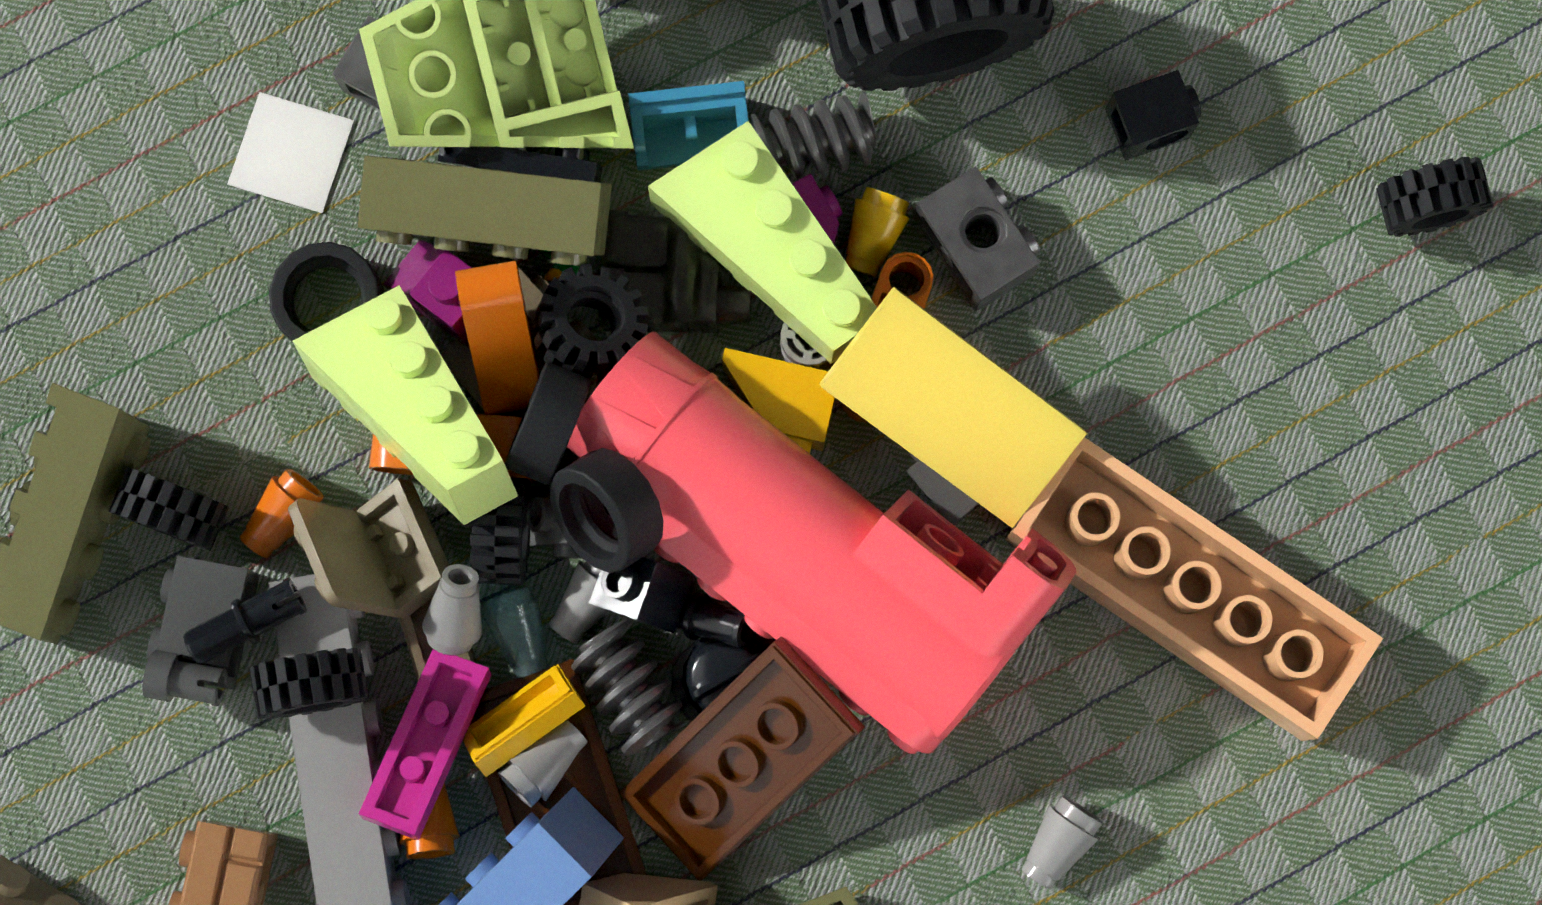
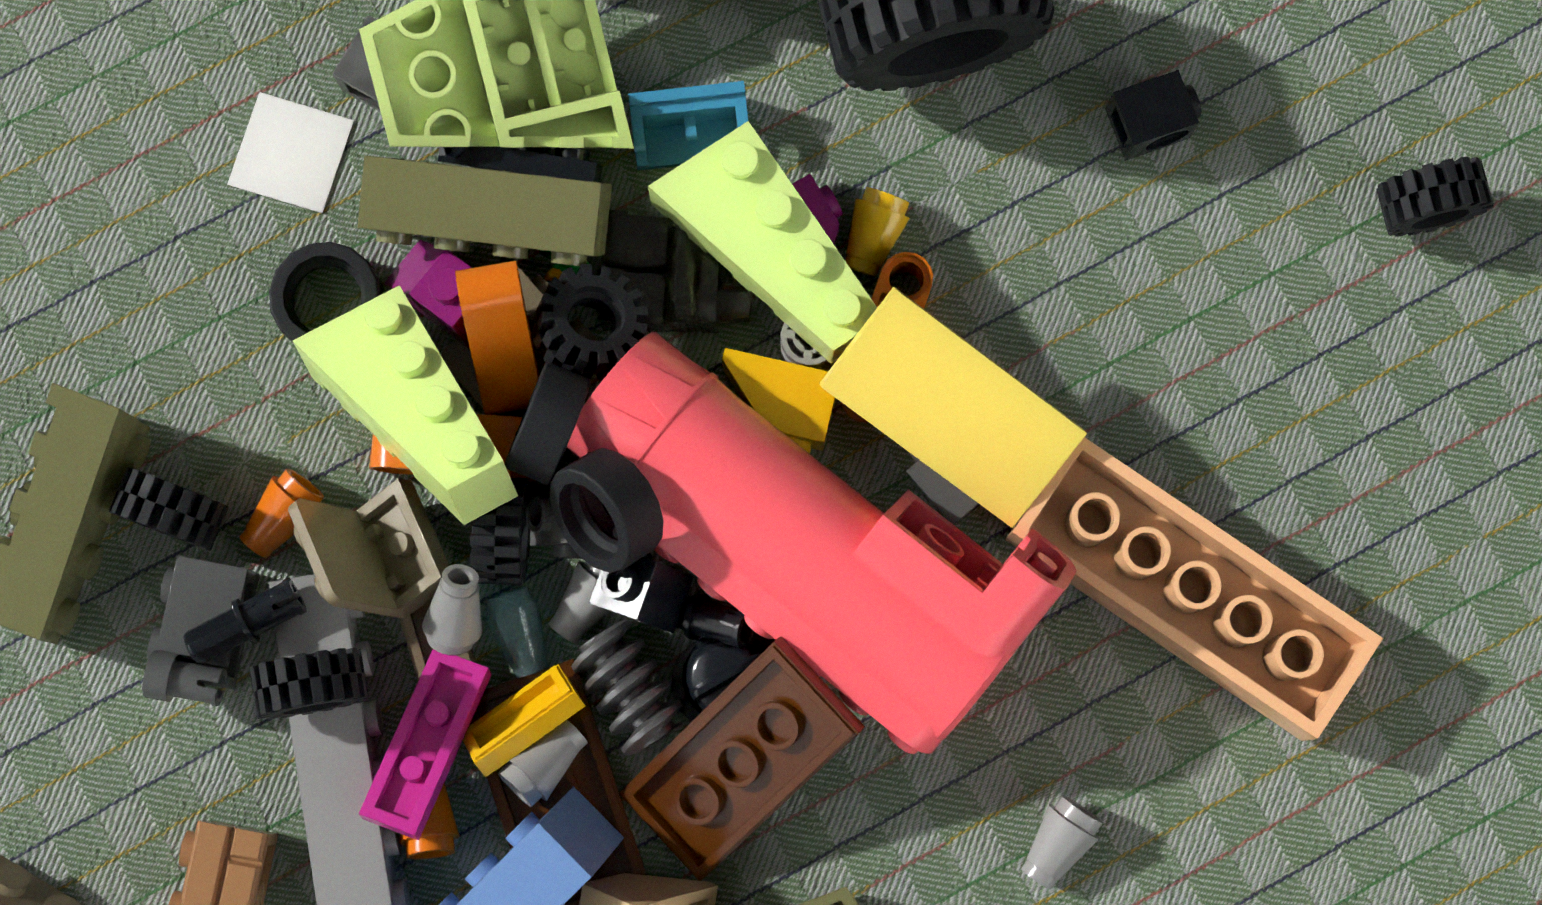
flat silver piece [751,91,876,180] -> none
flat silver brick [913,166,1040,312] -> none

